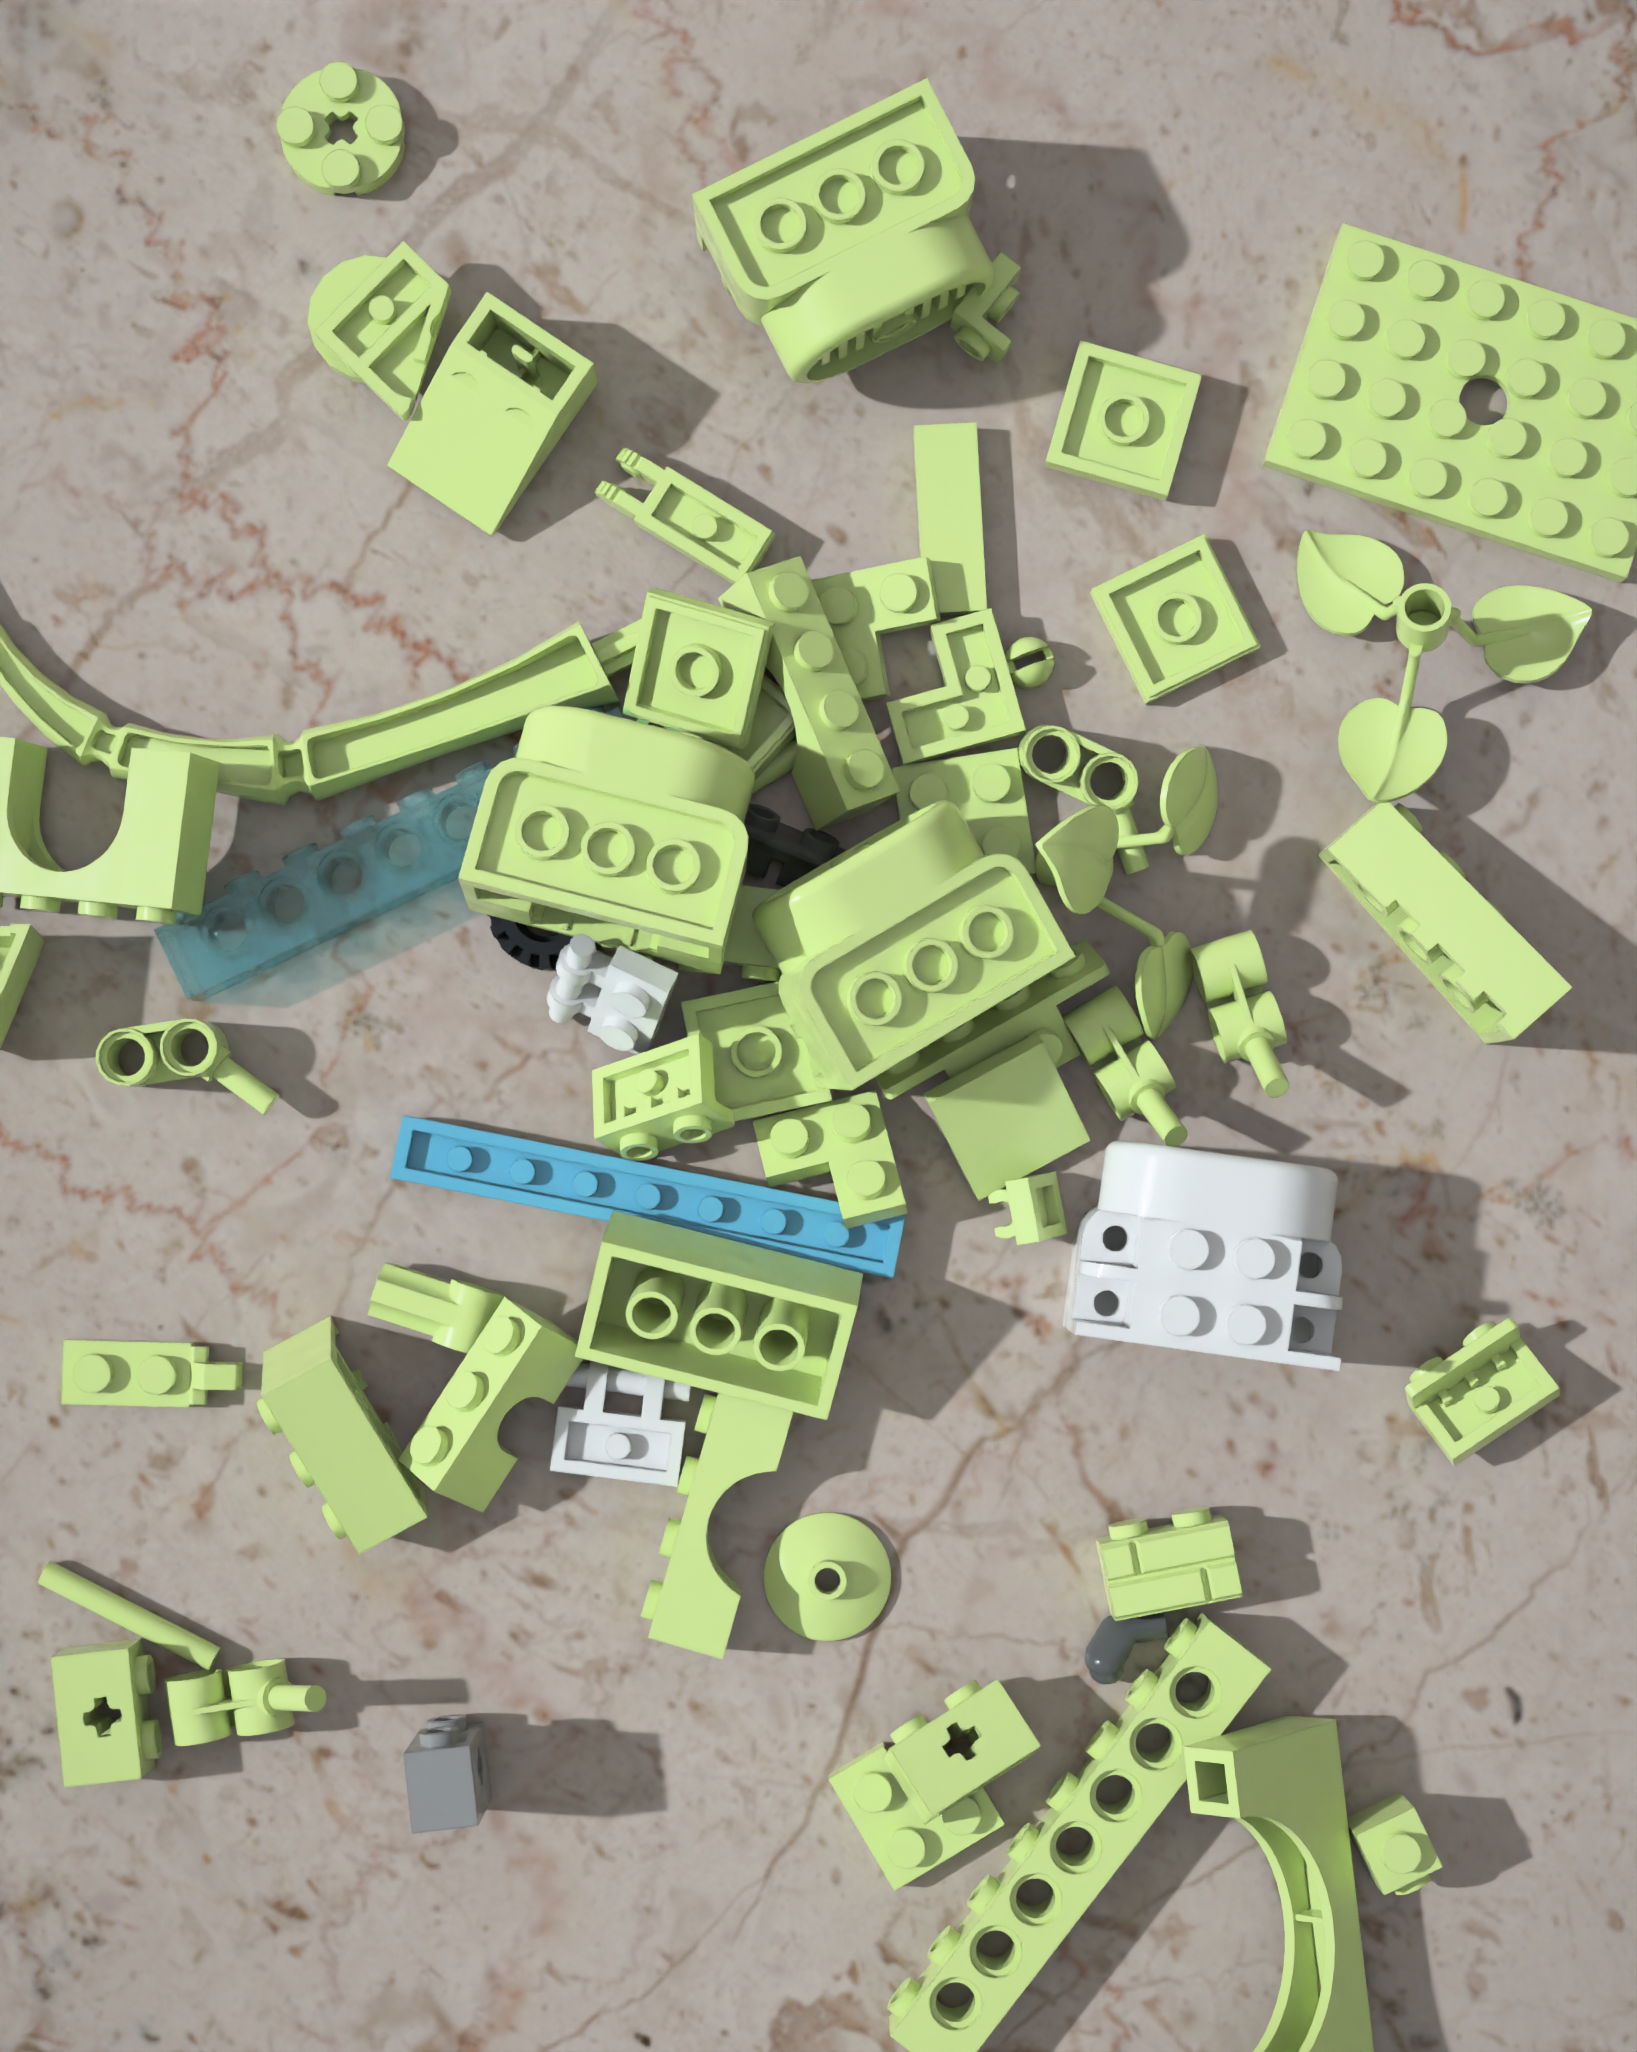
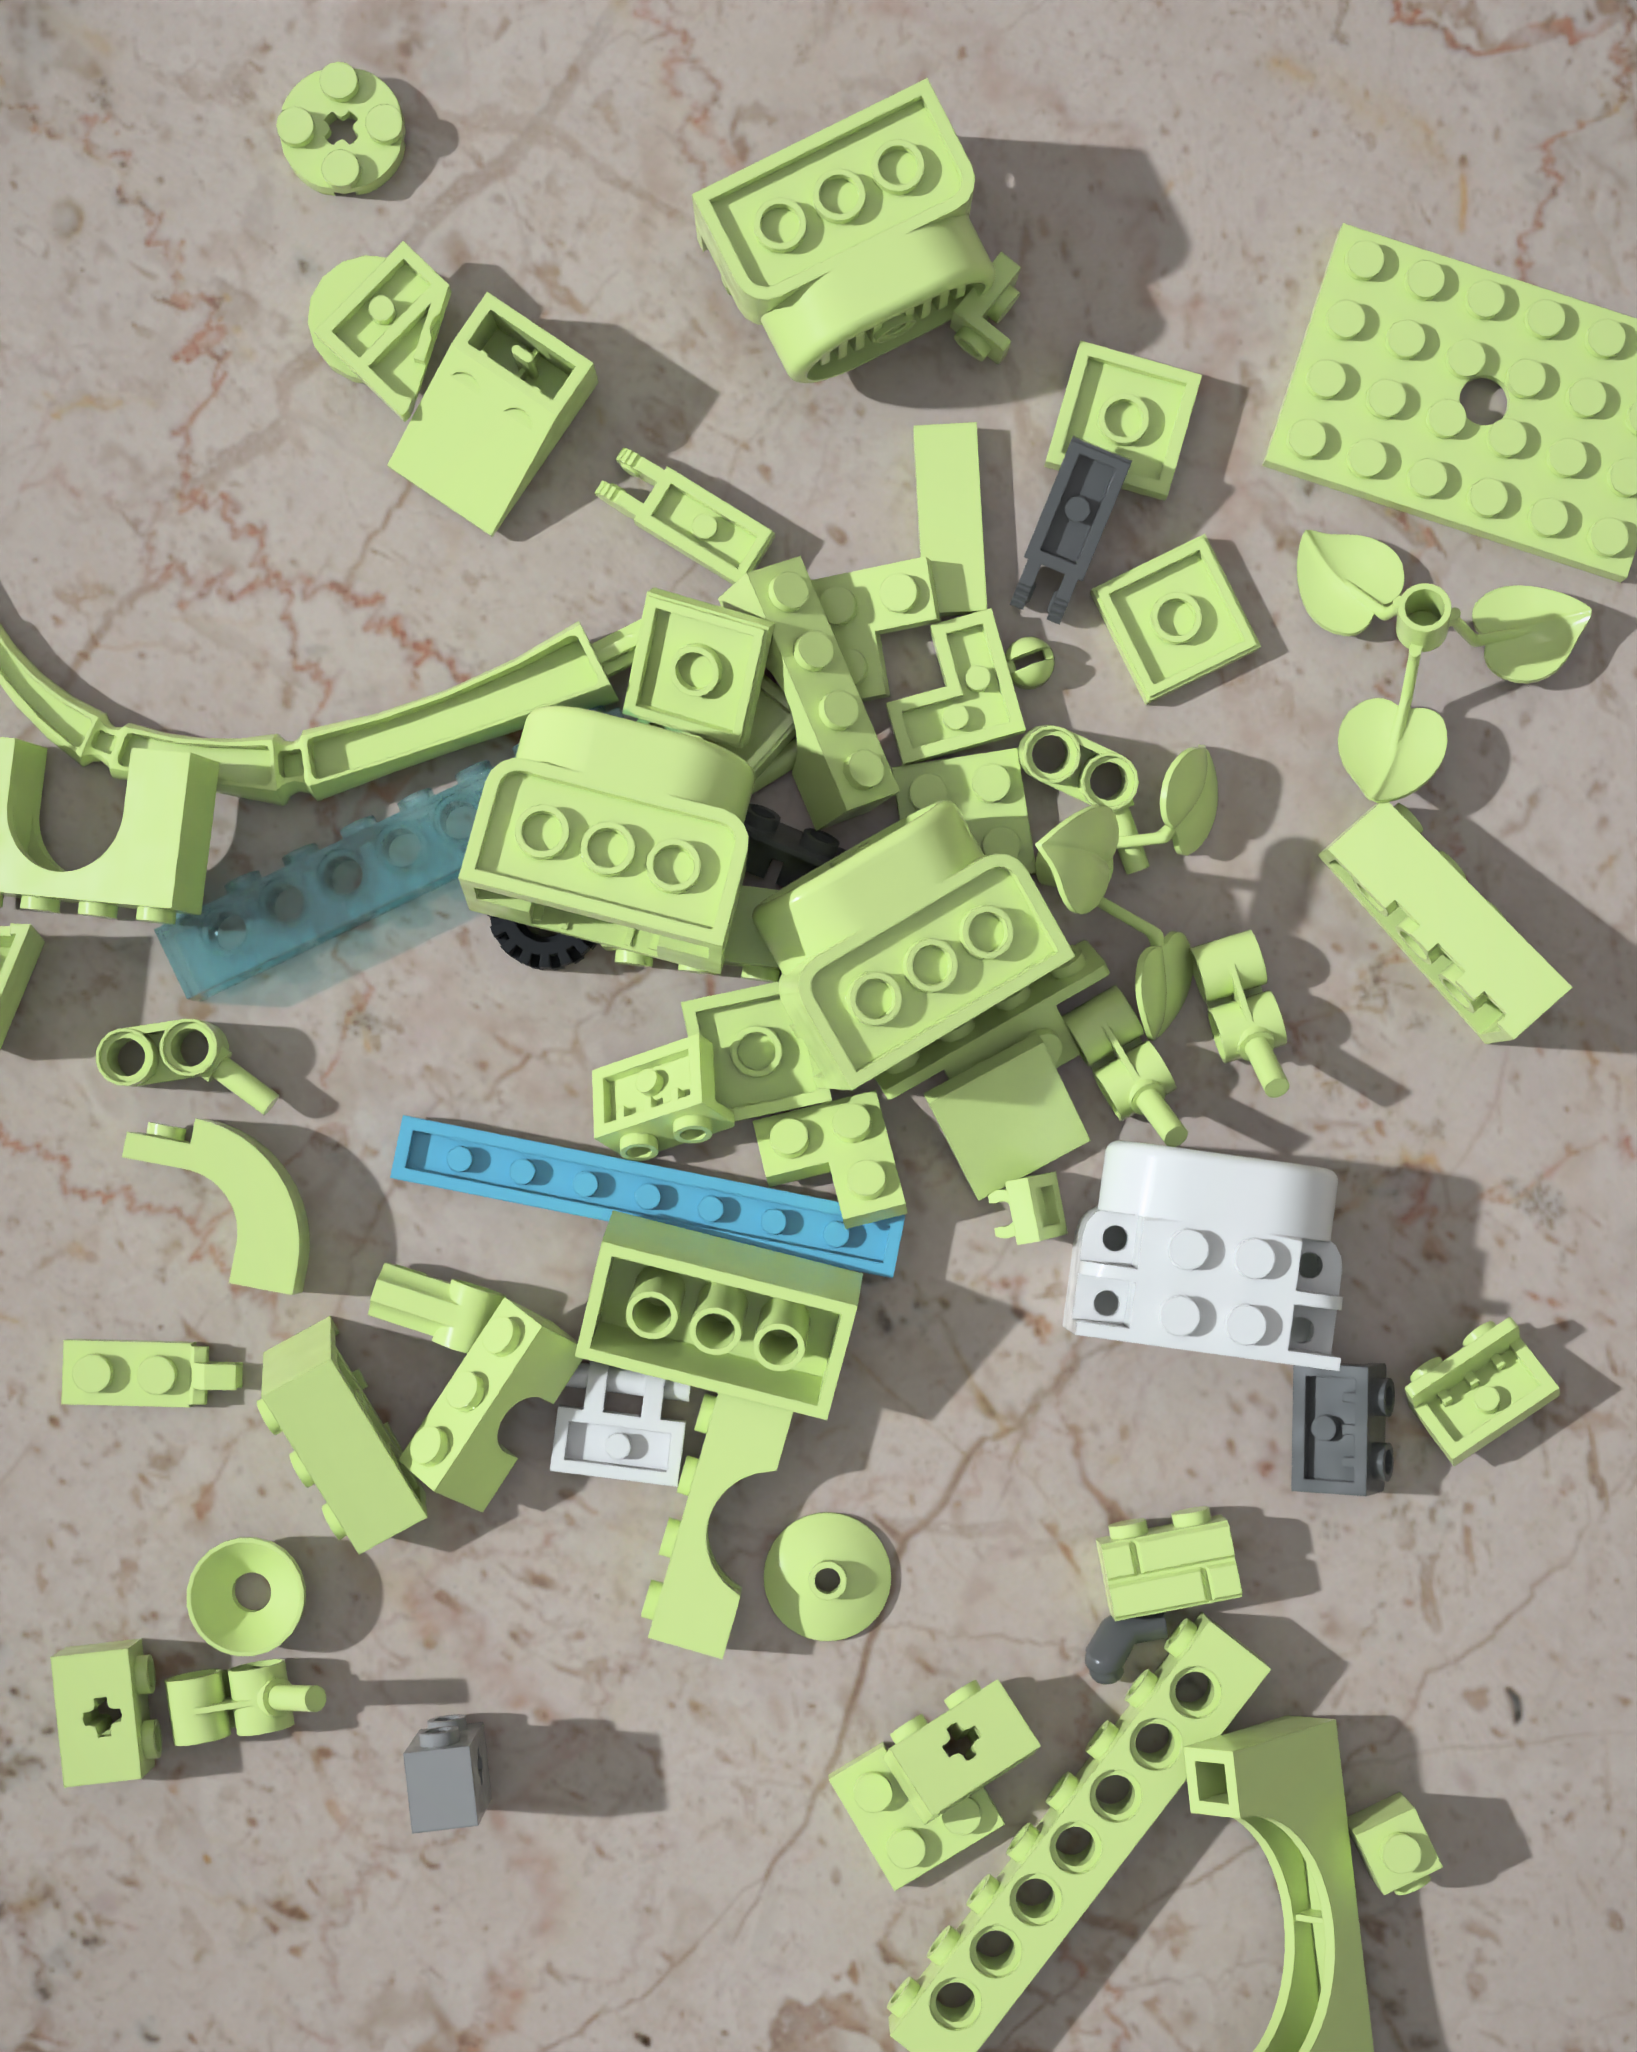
yellowish green bar [38,1561,221,1671] -> none
white plate [546,934,679,1055] -> none
none -> yellowish green arch [122,1118,310,1295]
none -> yellowish green piece [187,1537,306,1656]
none -> dark grey hinge [1010,436,1132,625]
none -> dark grey bracket [1291,1363,1395,1496]

